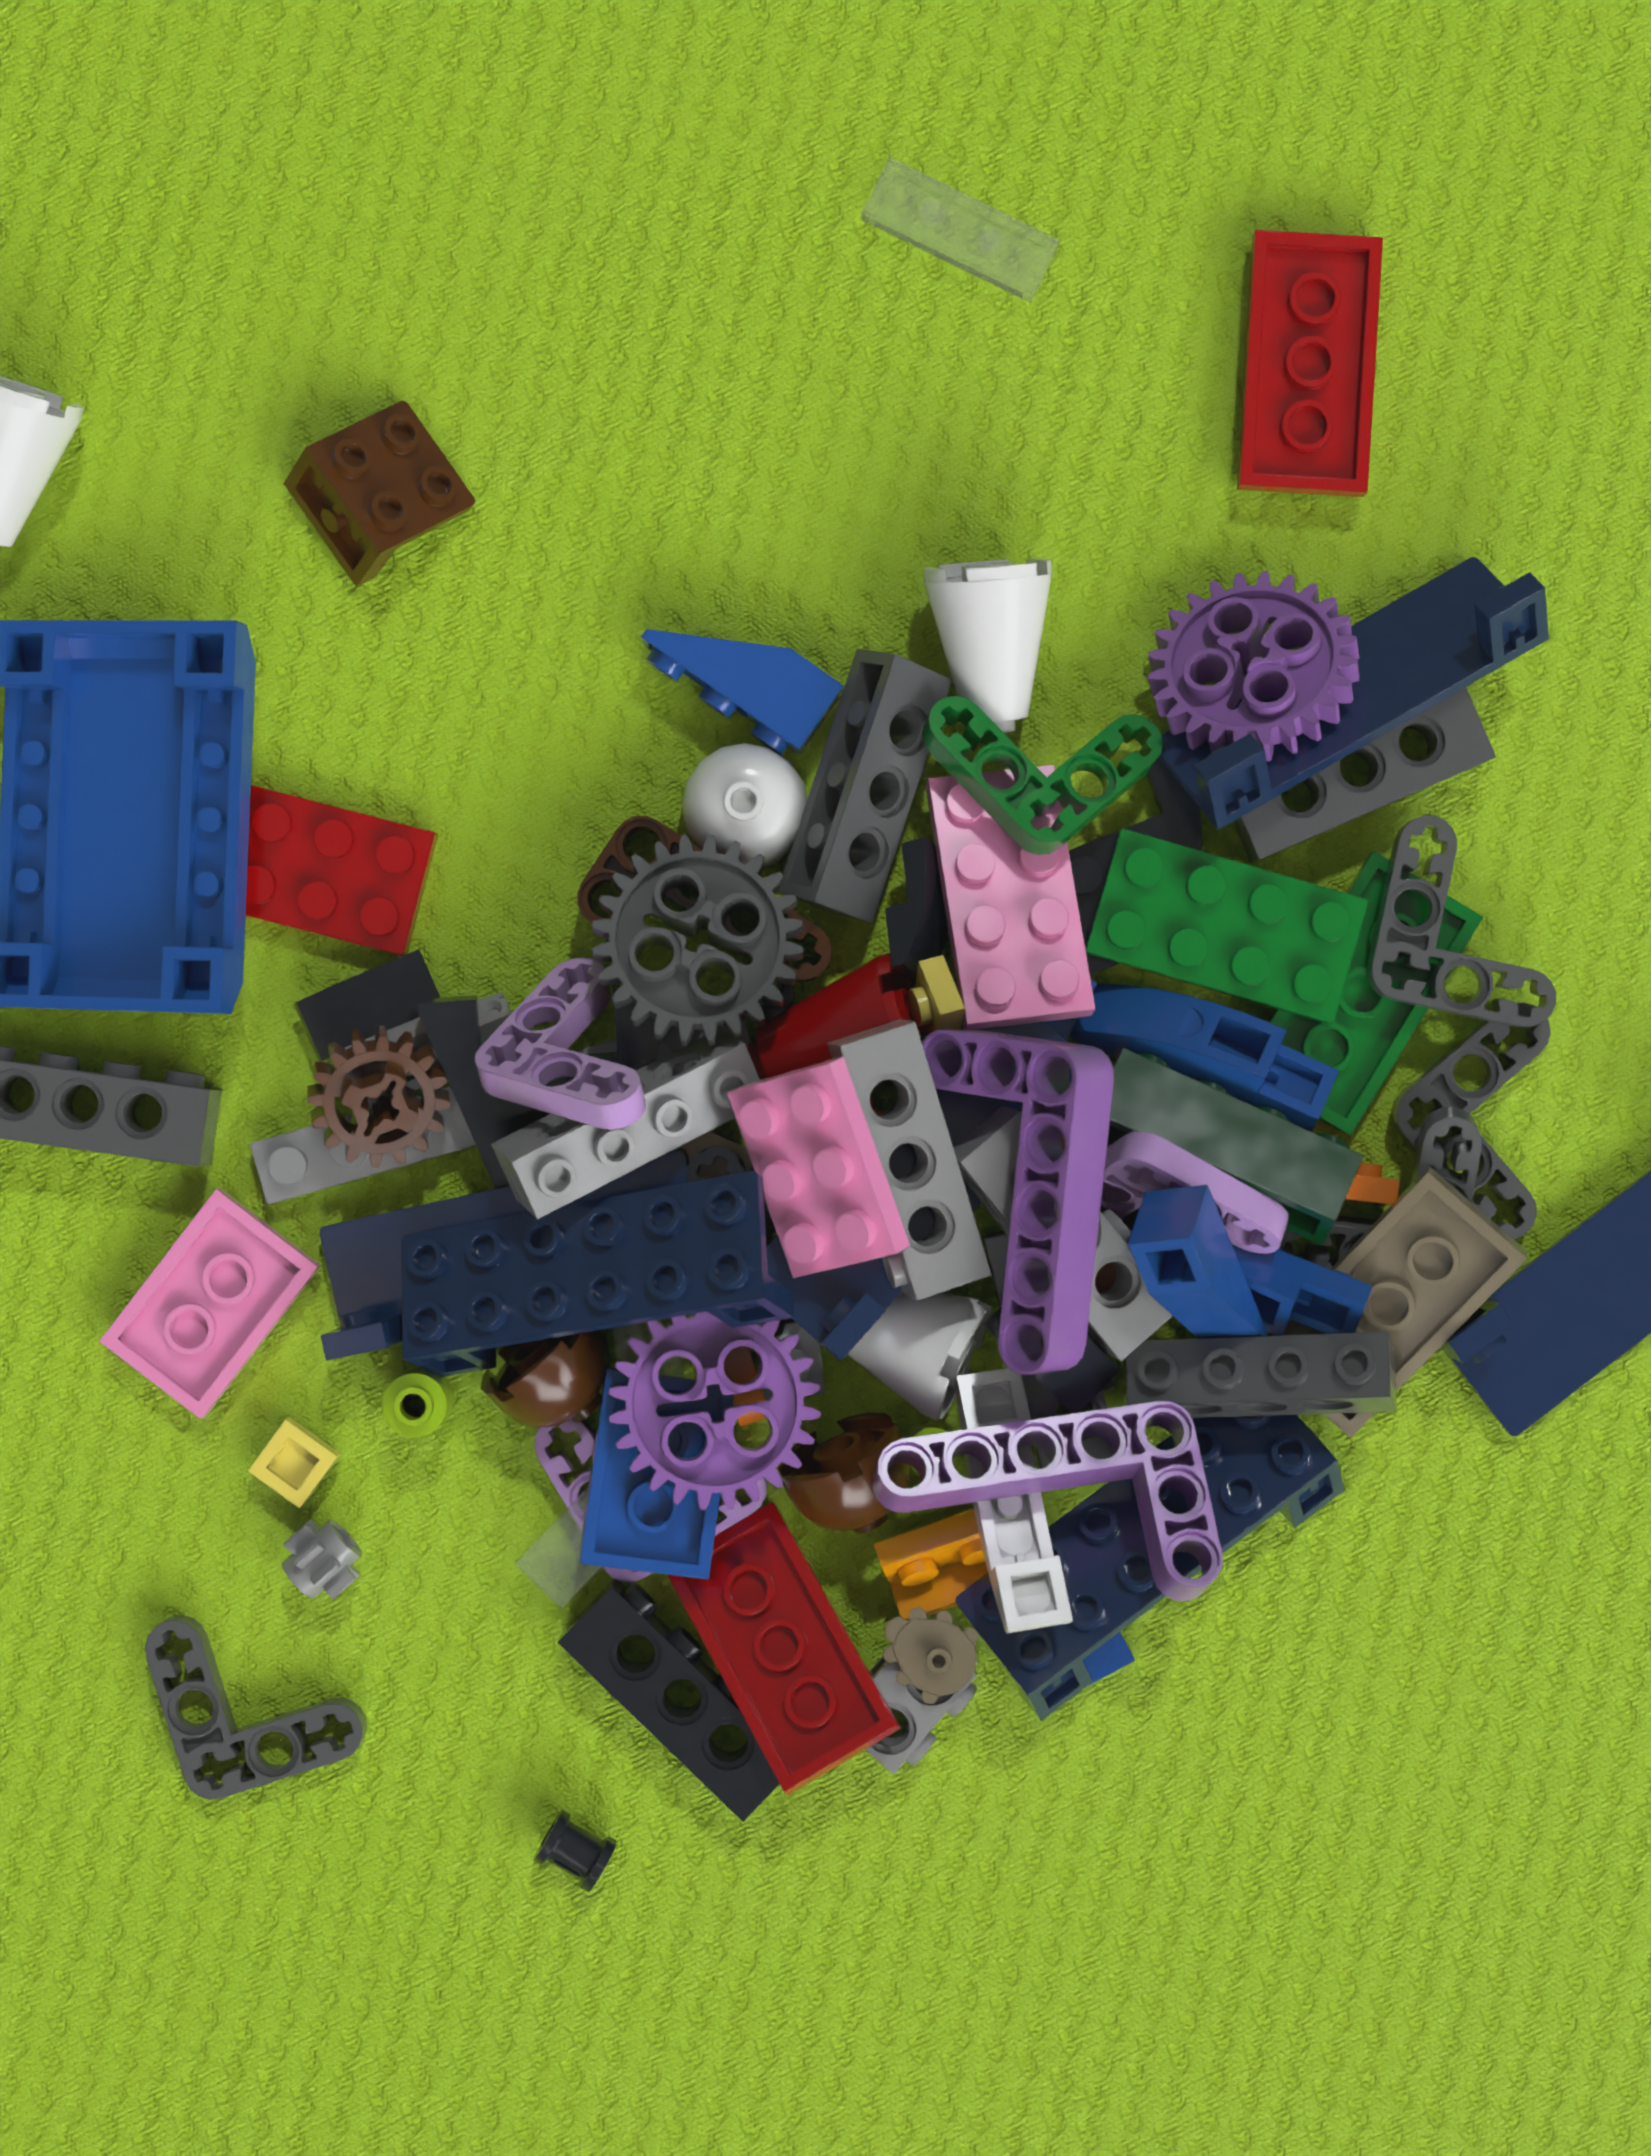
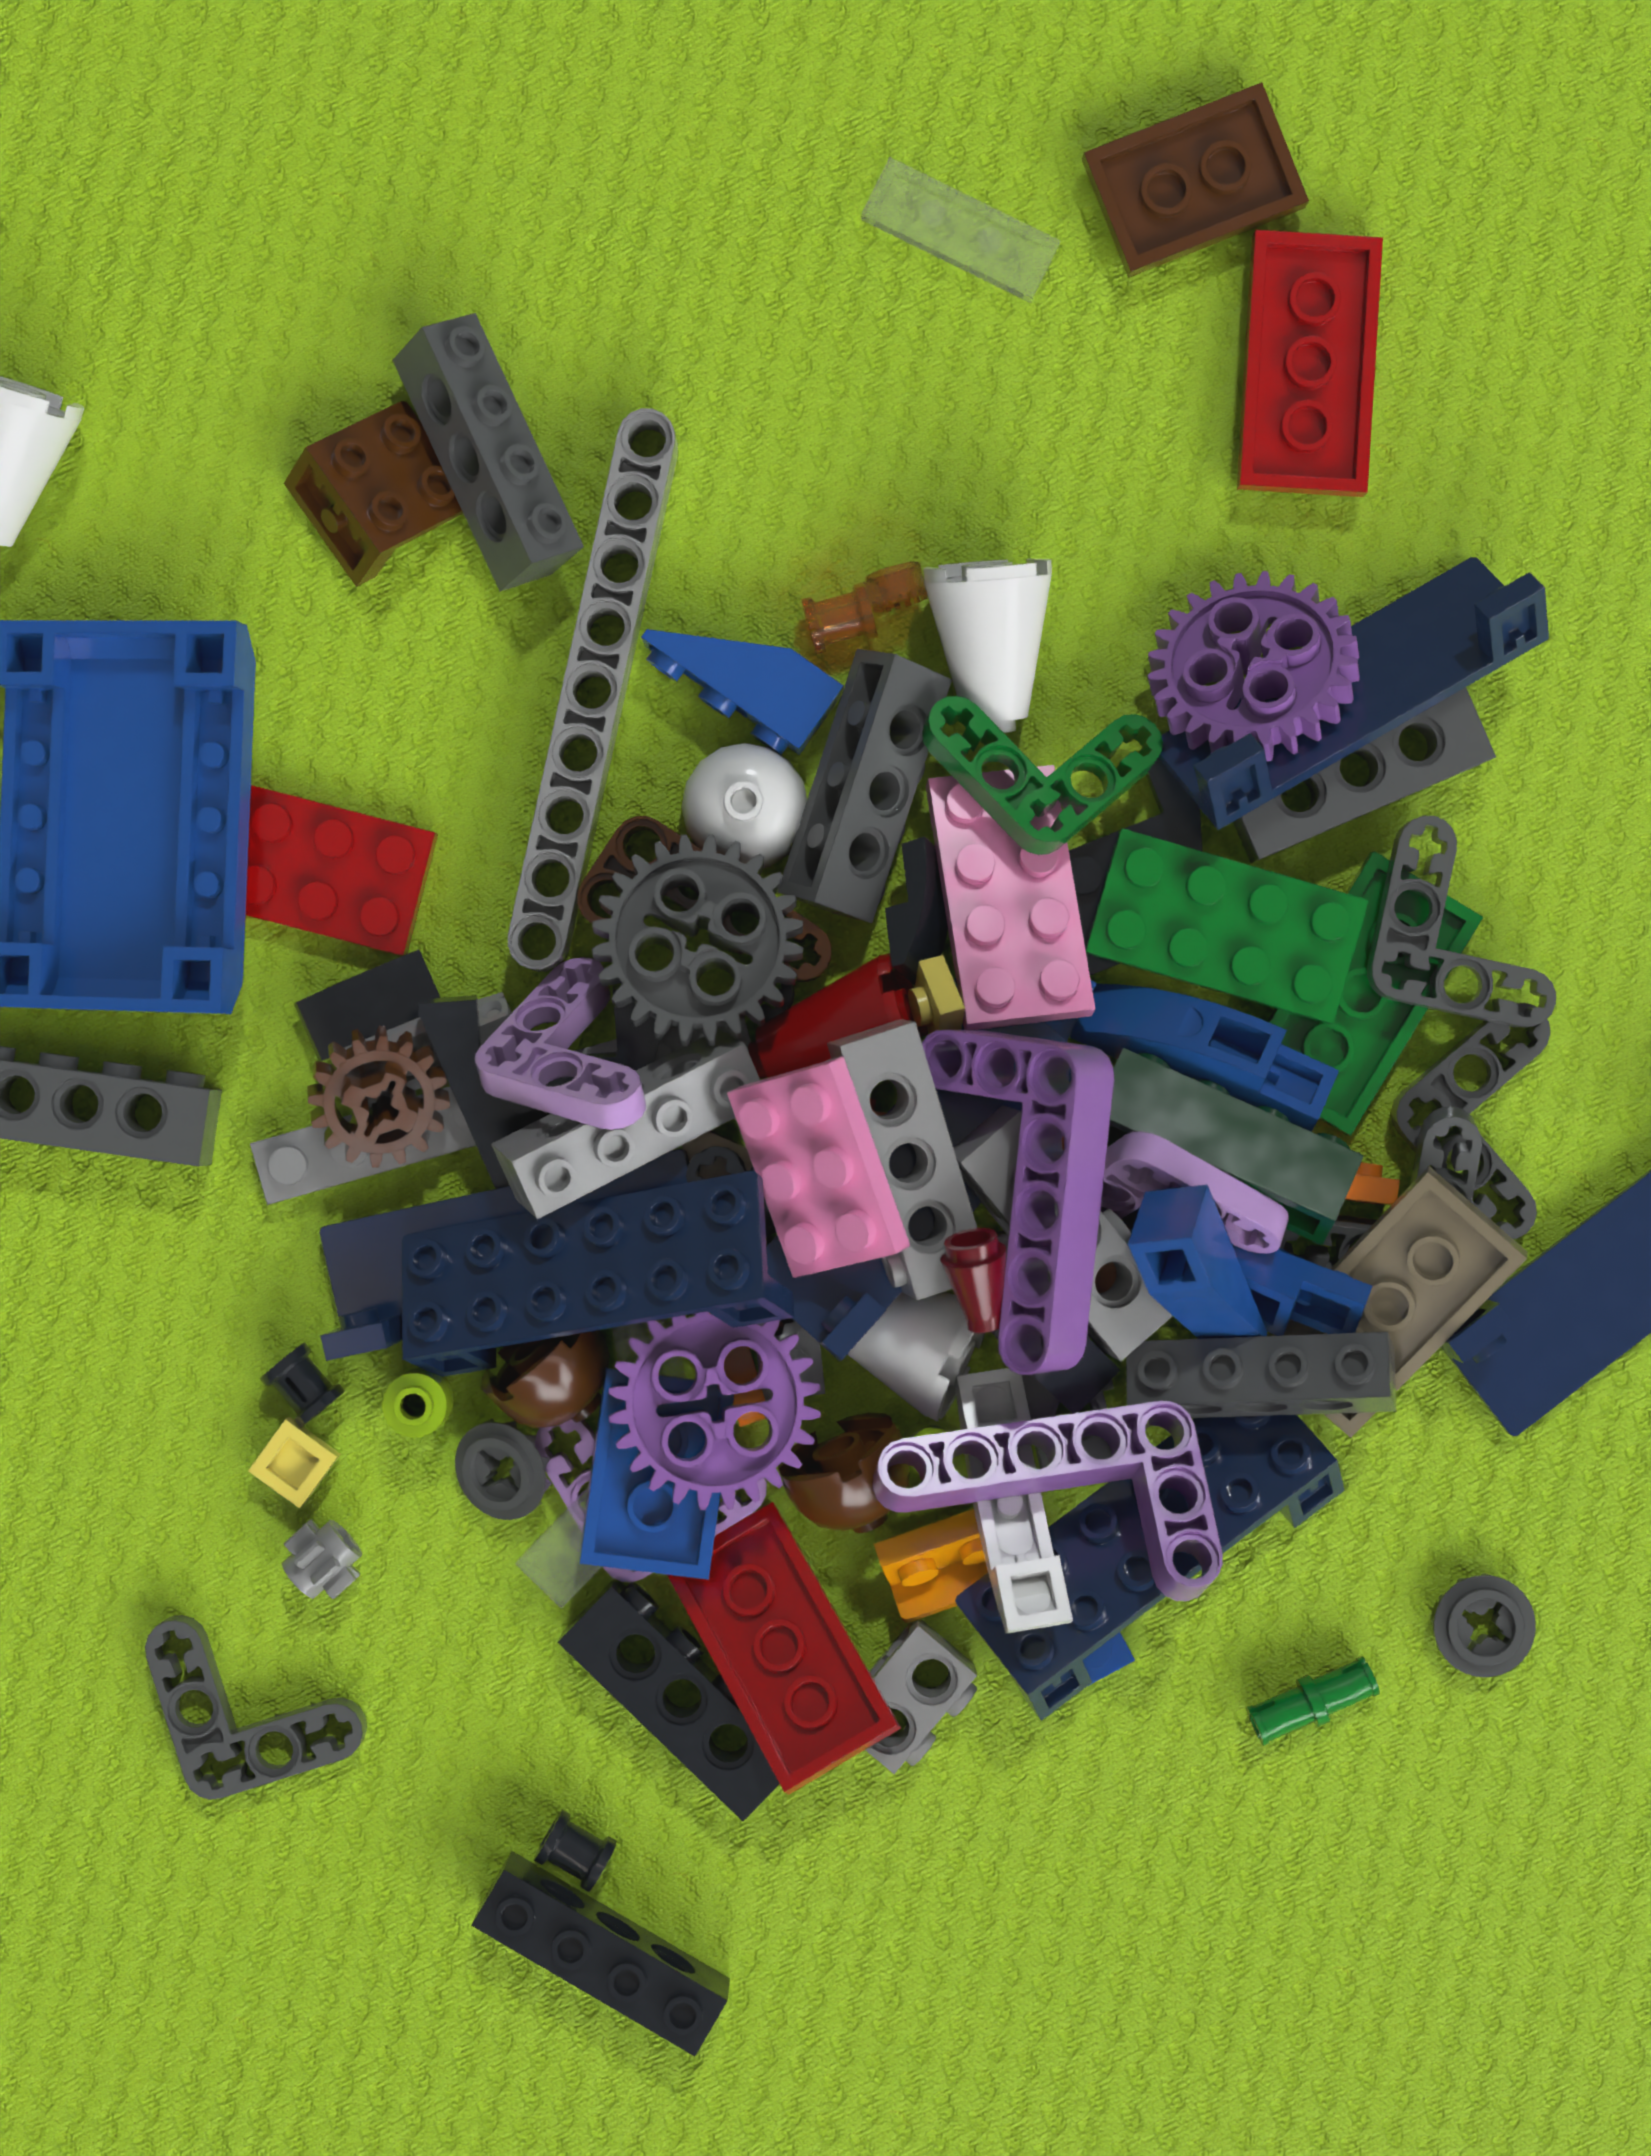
bright pink plate [99,1188,322,1419] -> none
dark tan piece [883,1607,979,1704] -> none
none -> black bush [260,1342,345,1428]
none -> dark grey brick [392,313,584,592]
none -> dark grey gear [455,1418,552,1520]
none -> black brick [471,1851,730,2056]
none -> light grey beam [508,408,678,972]
none -> clear orange connector [801,562,928,655]
none -> dark red cone [940,1228,1007,1333]
none -> reddish brown plate [1082,82,1309,278]
none -> green pin [1246,1656,1380,1746]
none -> dark grey gear [1431,1573,1536,1677]

